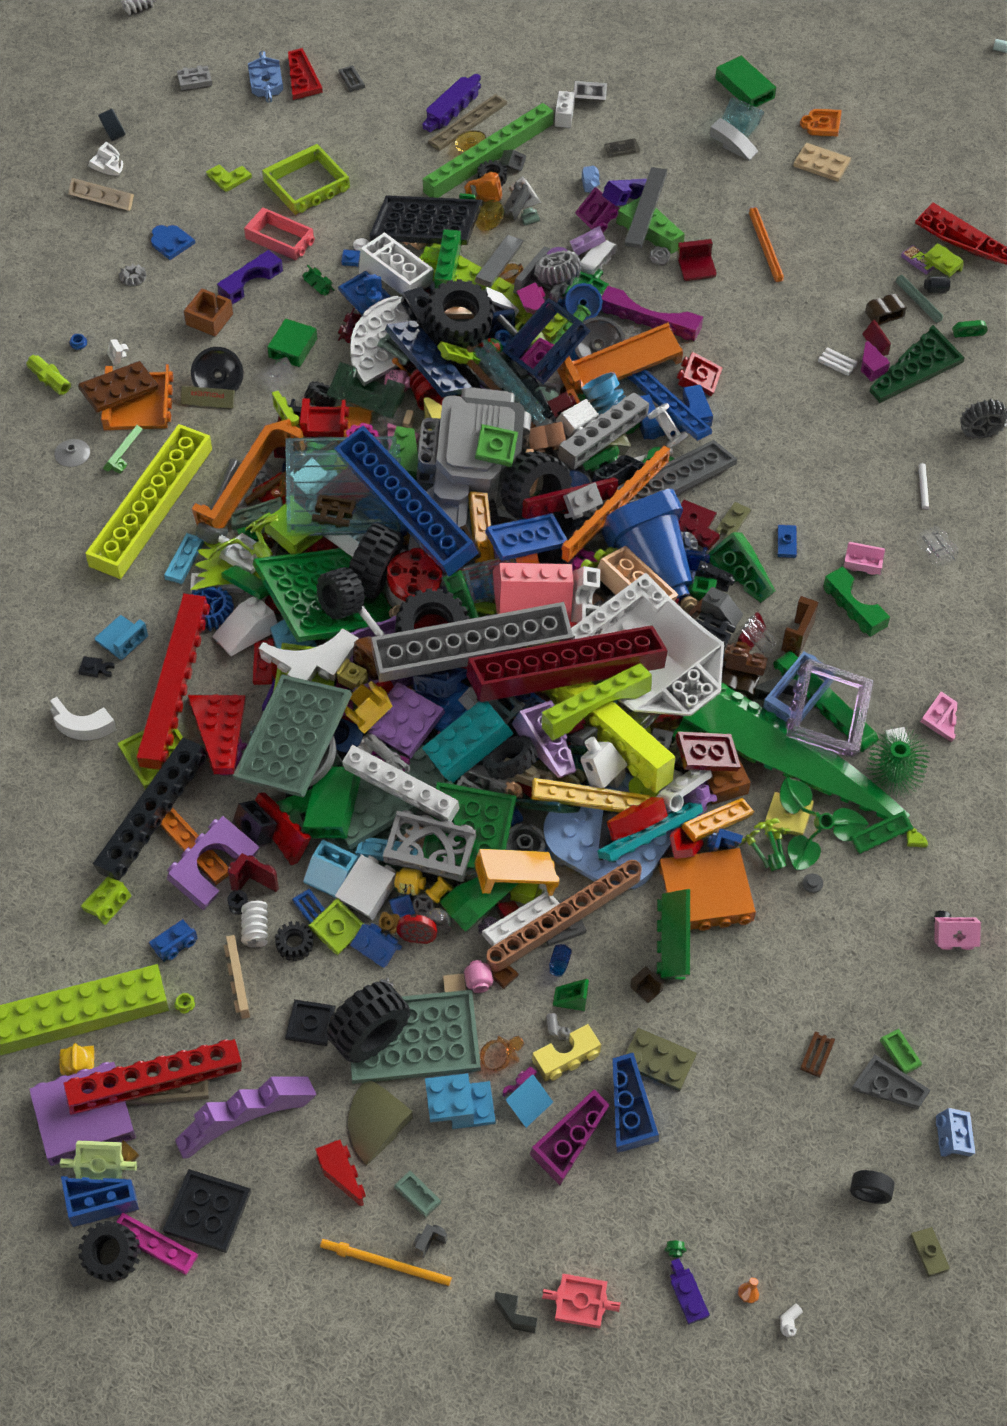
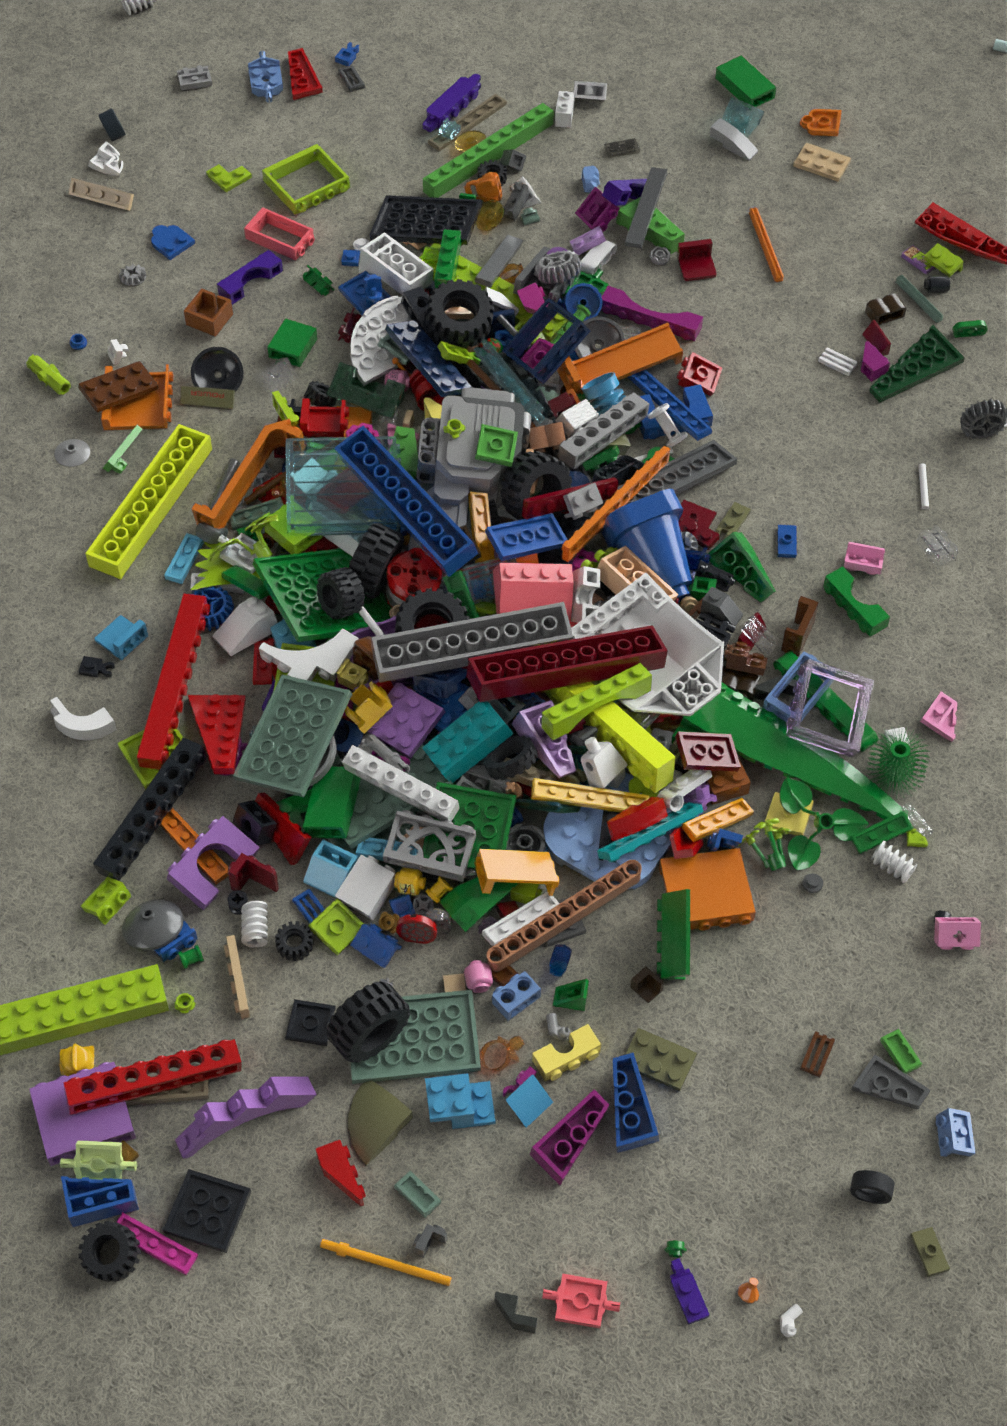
dark brown plate [312,494,356,528] -> none
none -> dark grey dish [122,899,184,951]
none -> green bush [178,944,204,970]
none -> blue plate [335,42,359,66]
none -> clear light blue tile [439,117,461,140]
none -> lime plate [443,419,466,439]
none -> medium blue brick [492,971,541,1021]
none -> white piece [871,841,917,883]
none -> clear axle [901,803,933,837]

